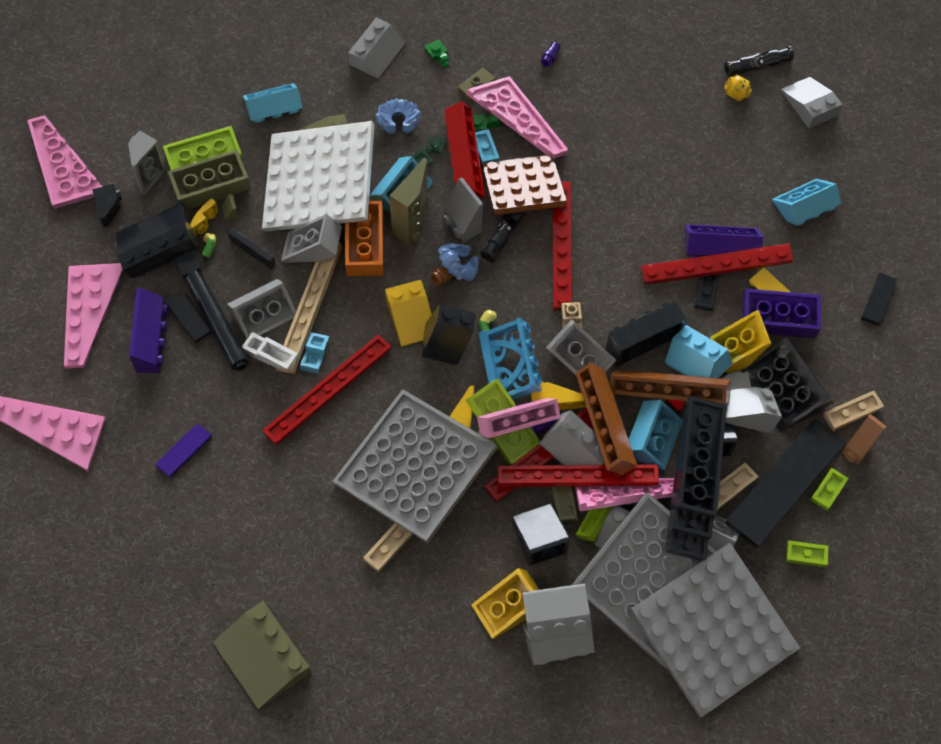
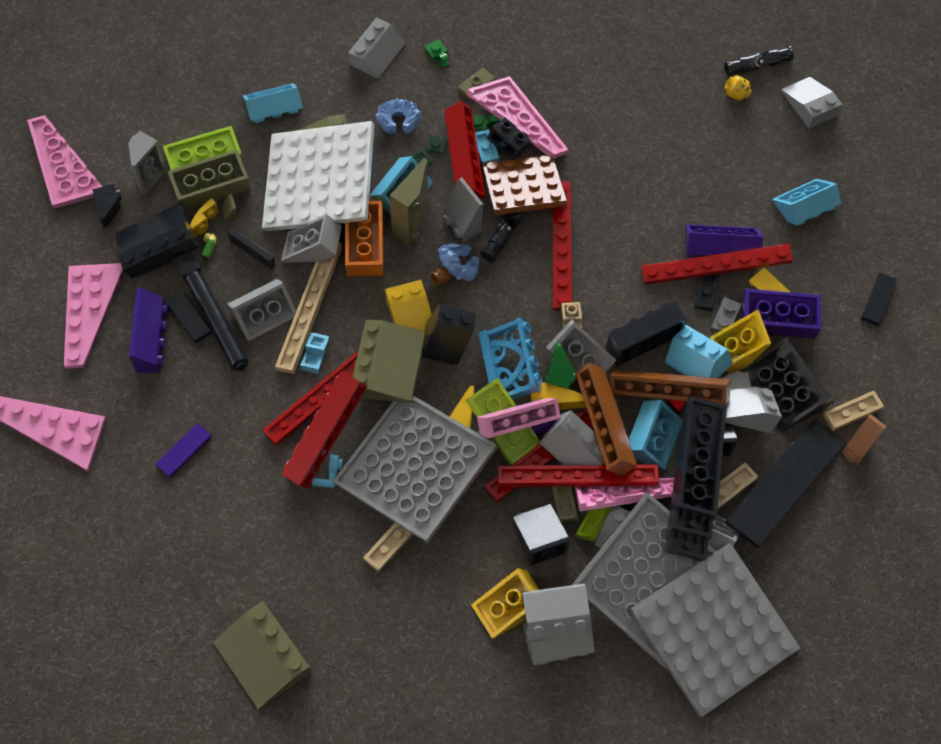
white slope [242,332,298,370] -> none
light yellow arm [479,310,497,331] -> none
dark purple pin [540,42,561,67] -> none
lime plate [786,540,829,568] -> none
lime plate [811,468,849,511] -> none
none -> red brick [281,371,367,489]
none -> medium azure plate [312,454,343,488]
none -> olive slope [353,320,426,403]
none -> black brick [487,117,531,160]
none -> green slope [545,342,576,389]
none -> flat silver piece [710,297,741,332]

